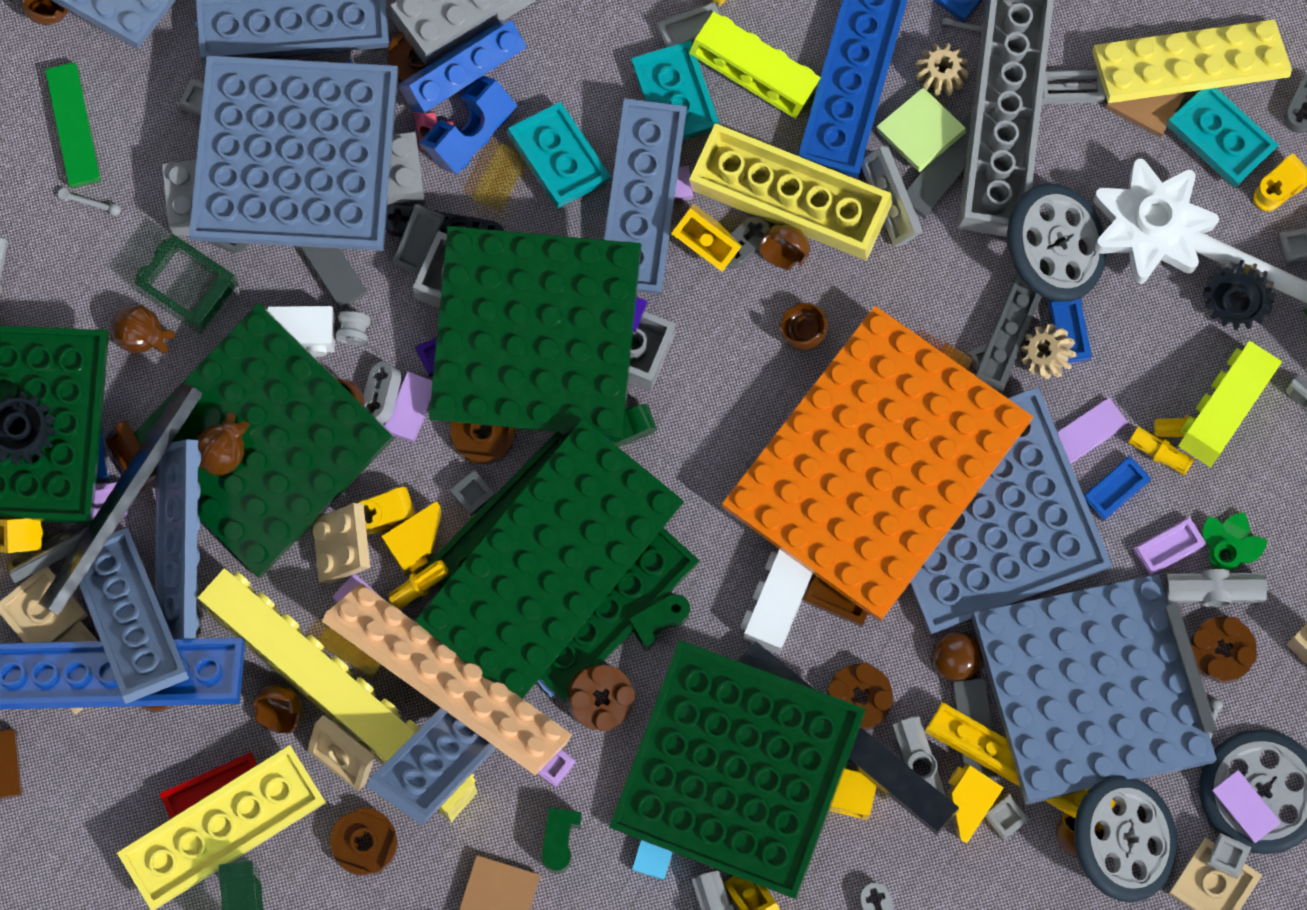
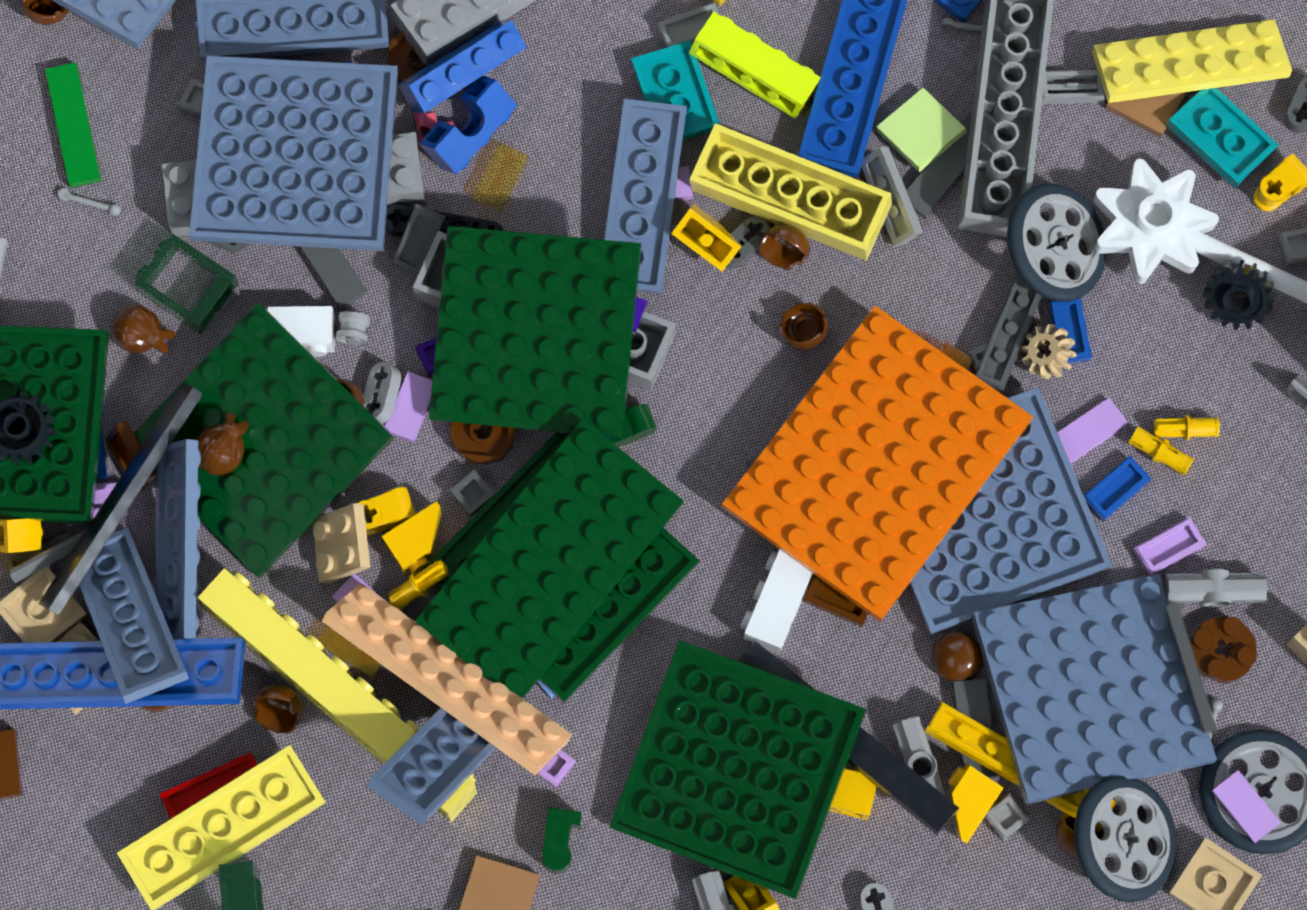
tan plate [307,715,375,792] -> none
reddish brown plate [330,808,398,876] -> none
teal plate [506,101,611,209] -> none
reddish brown plate [567,664,635,731] -> none
dark green leg [629,594,690,651] -> none
medium azure tile [632,840,673,881] -> none
reddish brown plate [828,663,893,730] -> none
tan gear [916,42,969,97] -> none
neon yellow brick [1178,340,1282,468] -> none
green plate [1202,512,1267,571] -> none
light grey tile [1206,833,1252,879] -> none

